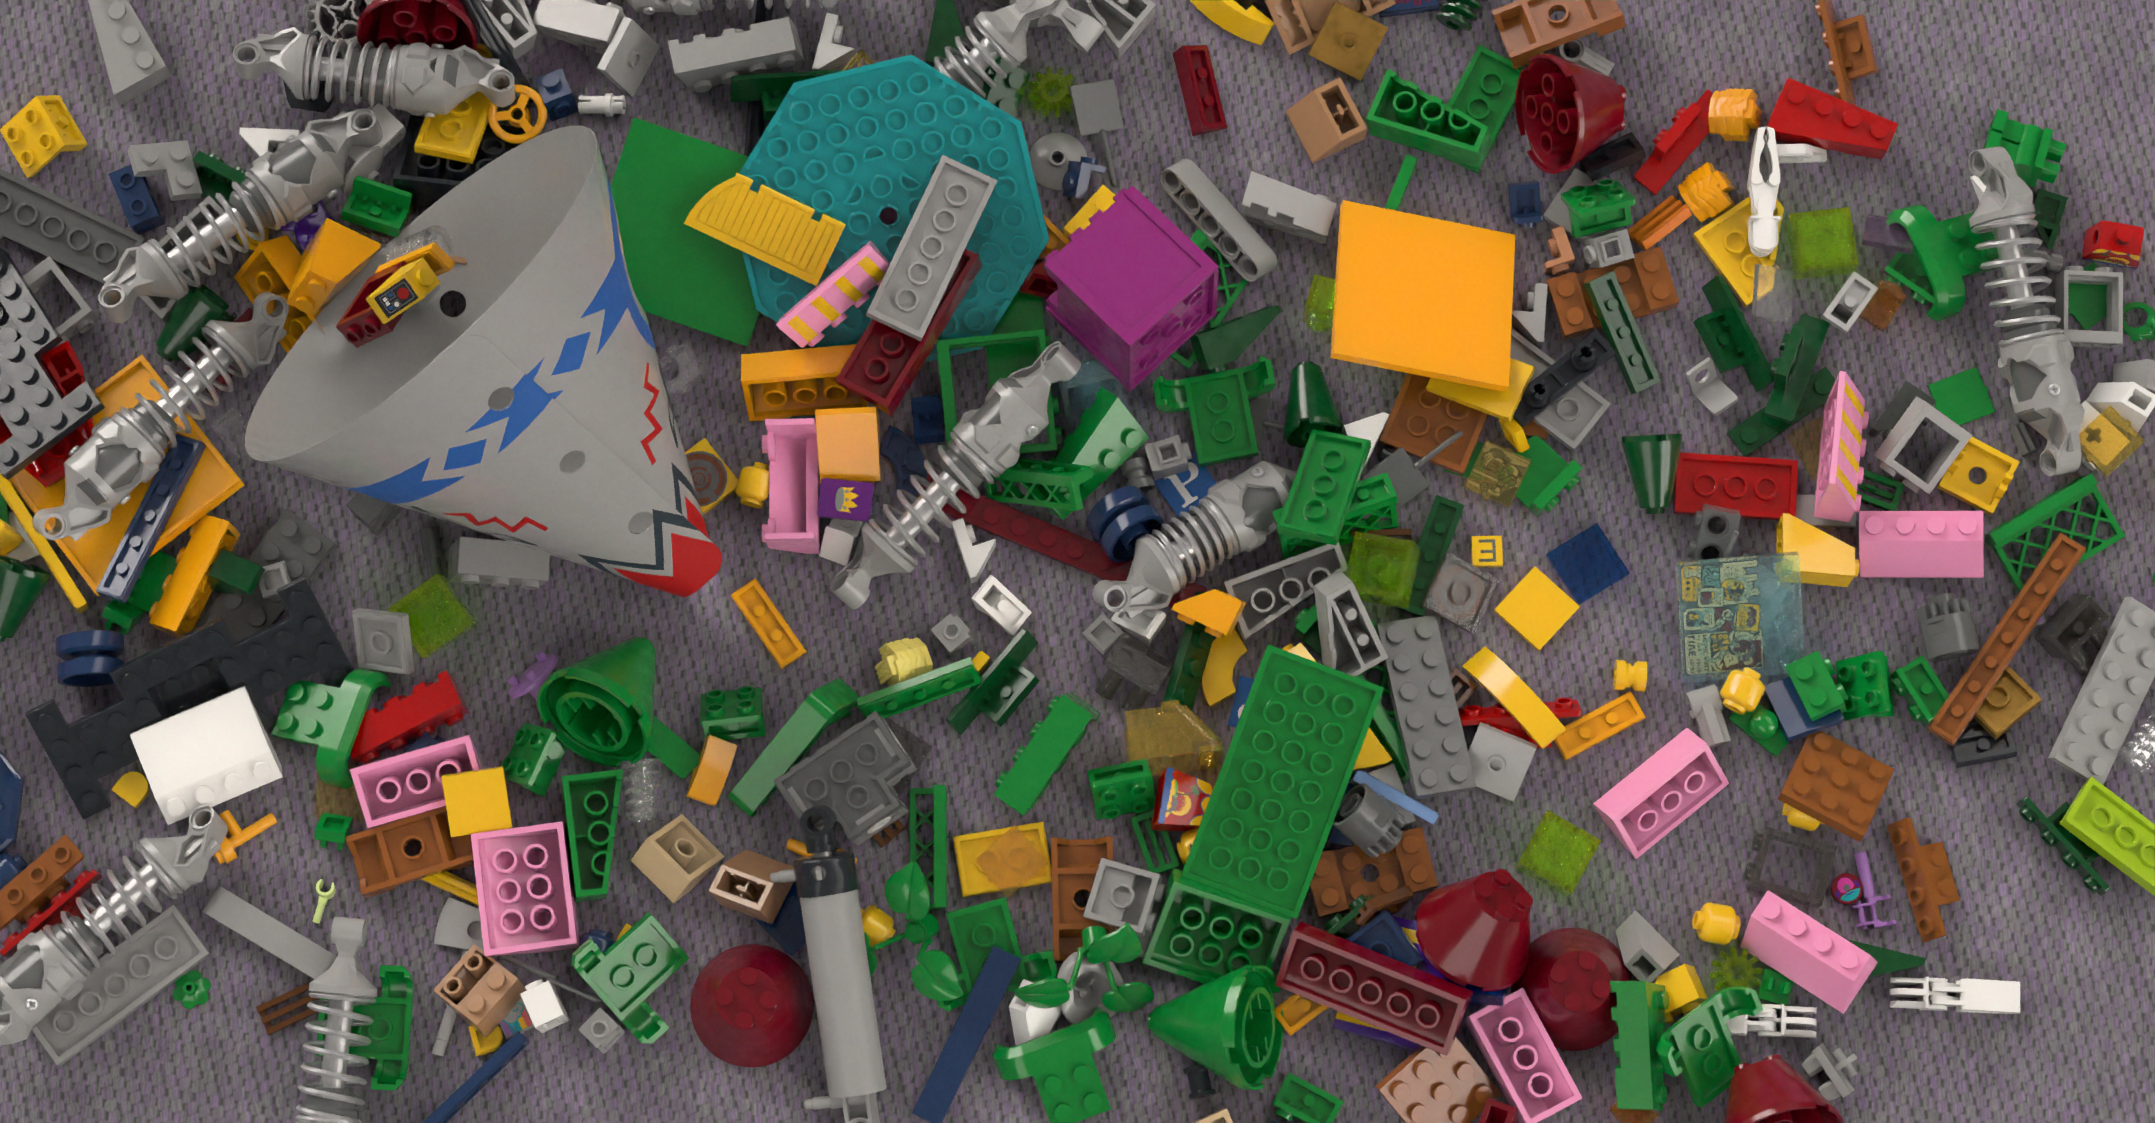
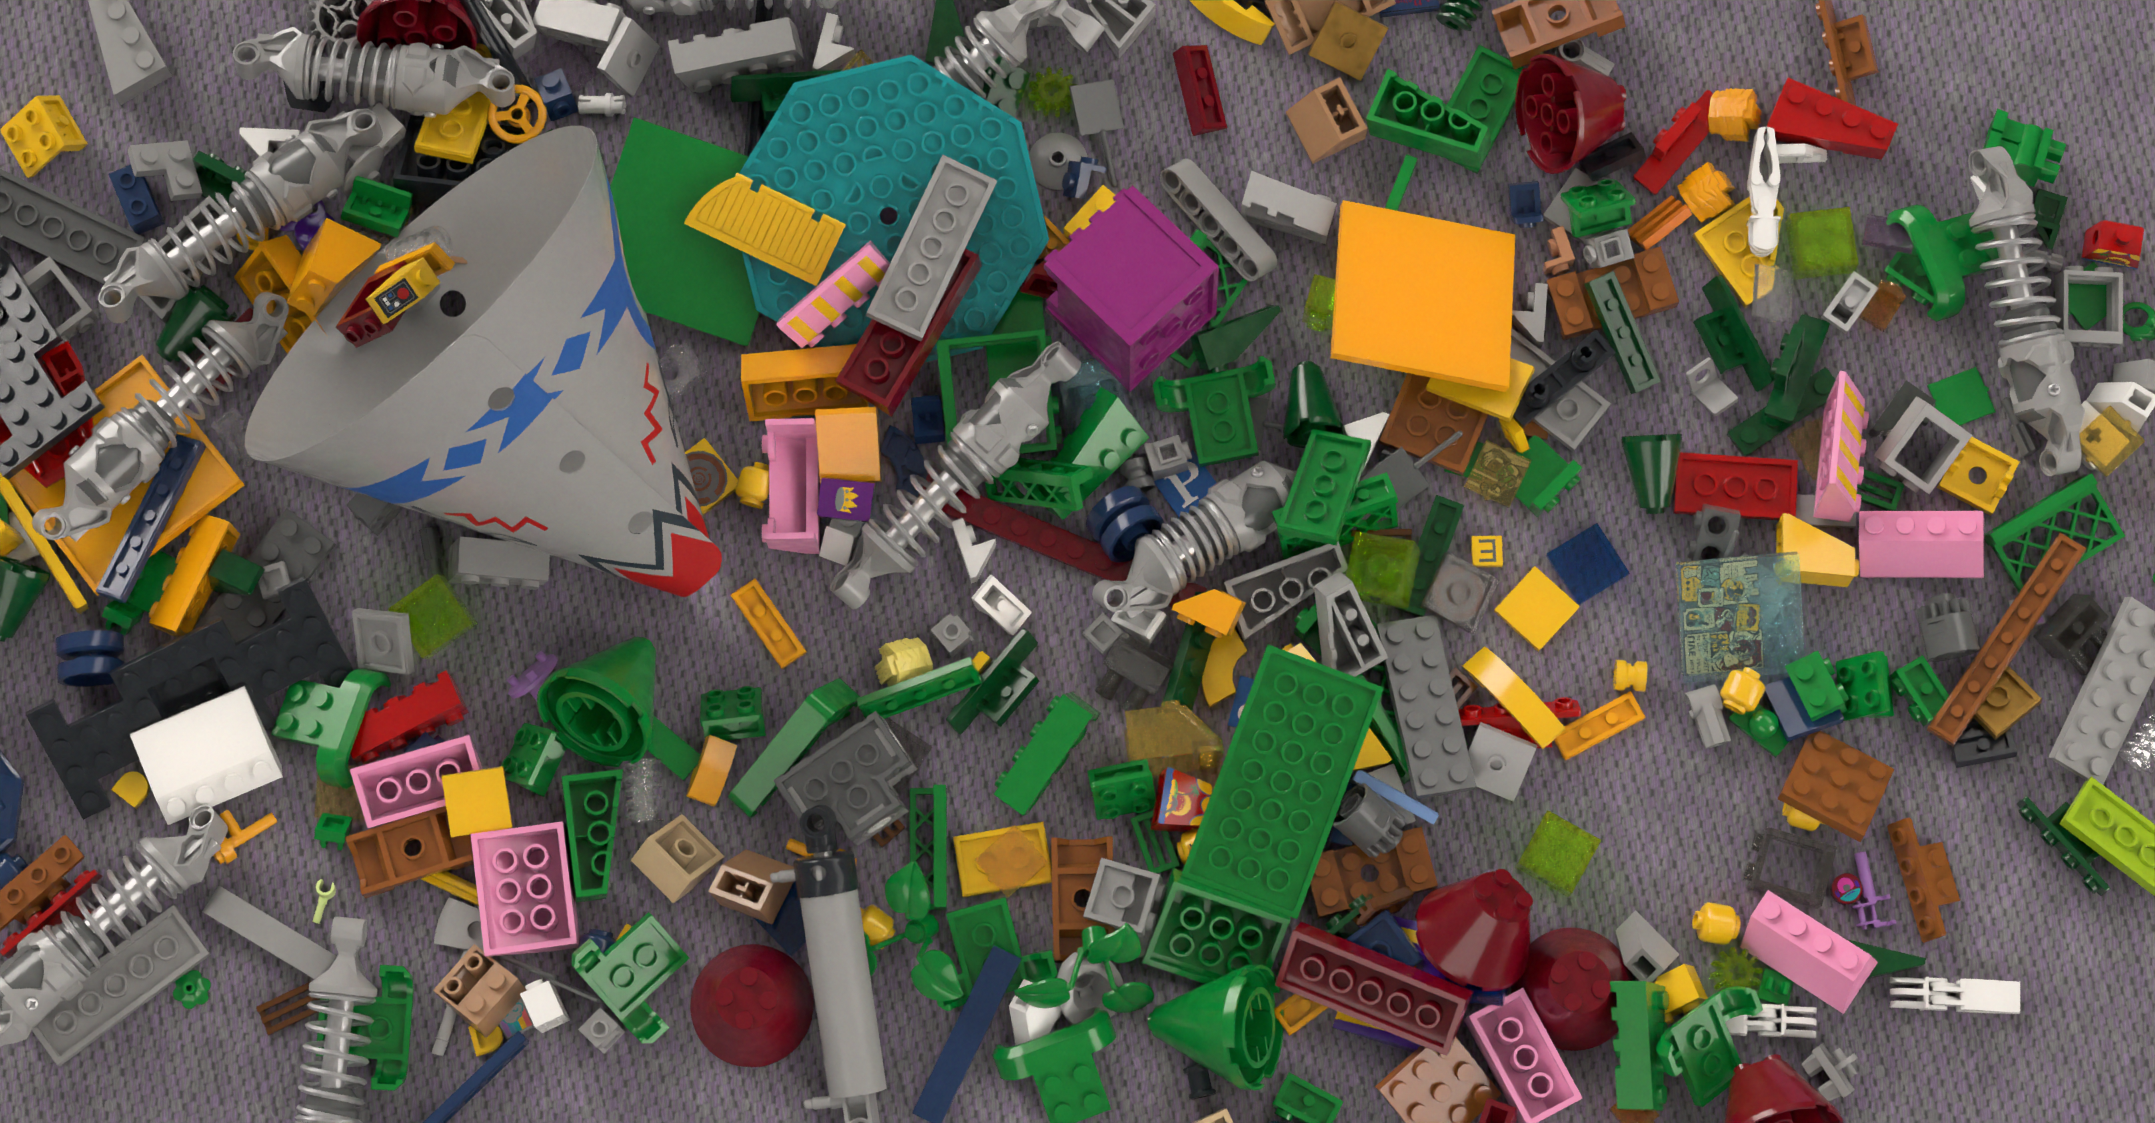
bright pink slope [1593,728,1729,859] -> none

